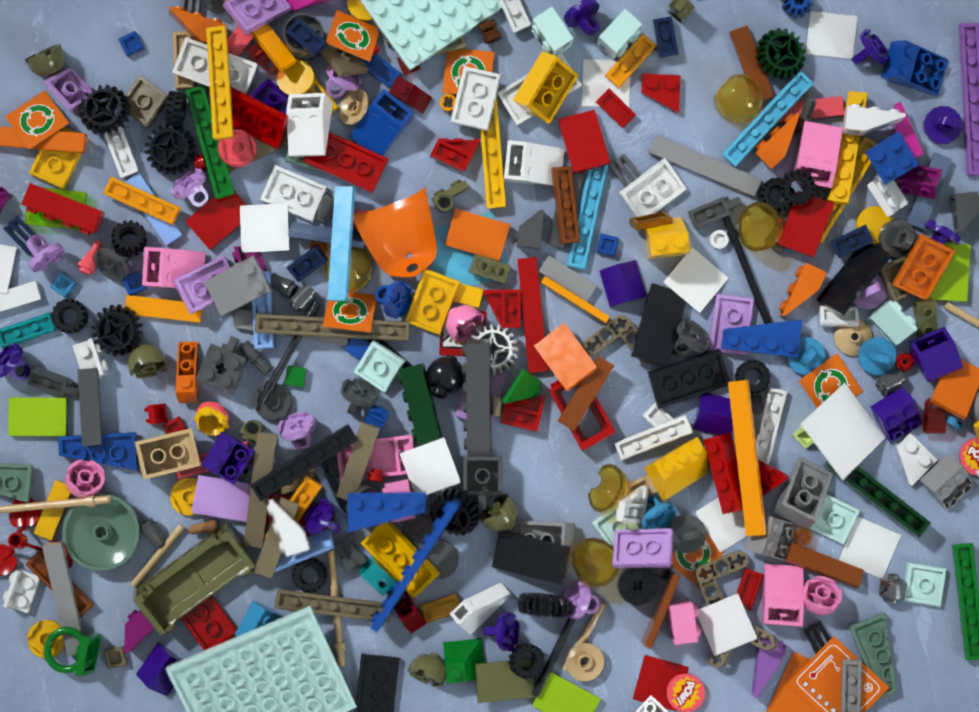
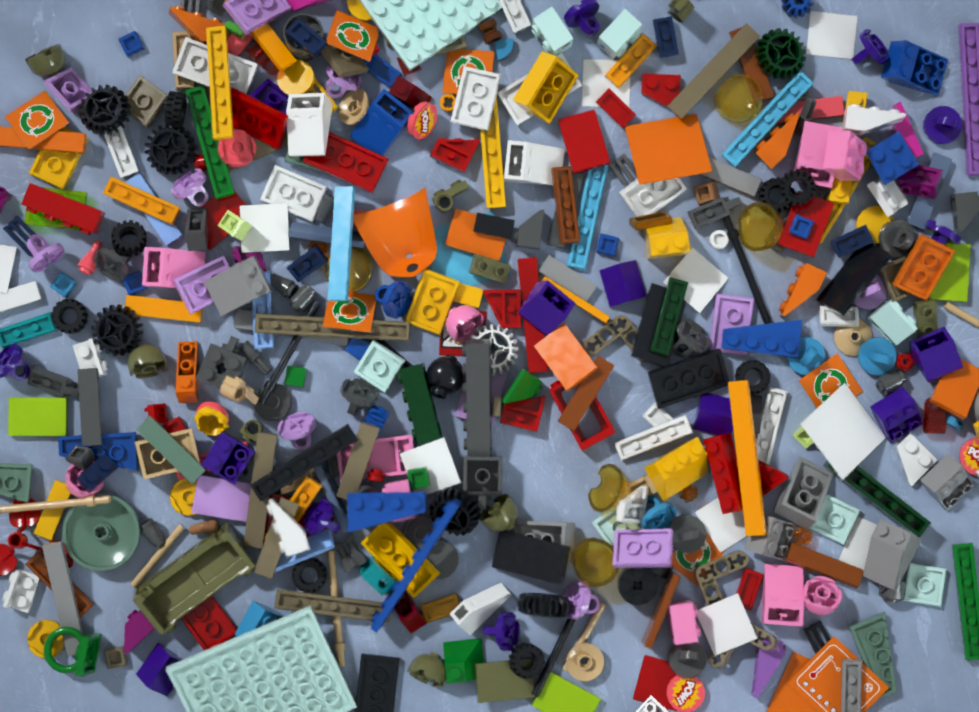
none -> dark grey slope [65,445,96,471]
none -> dark blue plate [76,454,118,493]
none -> sand green tile [136,416,206,484]
none -> dark grey slope [185,208,209,251]
none -> yellowish green slope [218,210,252,241]
none -> tan plate [220,376,259,405]
none -> bright green tile [224,20,246,39]
none -> tile [407,101,438,140]
none -> green plate [407,466,430,490]
none -> black tile [473,212,515,239]
none -> dark azure tile [495,38,514,61]
none -> dark purple slope [518,280,575,336]
none -> orange sticker [625,114,712,185]
none -> dark green tile [650,277,688,356]
none -> dark tan tile [667,23,760,119]
none -> dark grey tile [668,642,707,679]
none -> clear orange plate [680,486,699,503]
none -> medium nougat slope [693,181,720,205]
none -> blue tile [789,214,814,240]
none -> bright pink brick [823,131,867,181]
none -> light grey slope [863,519,921,592]

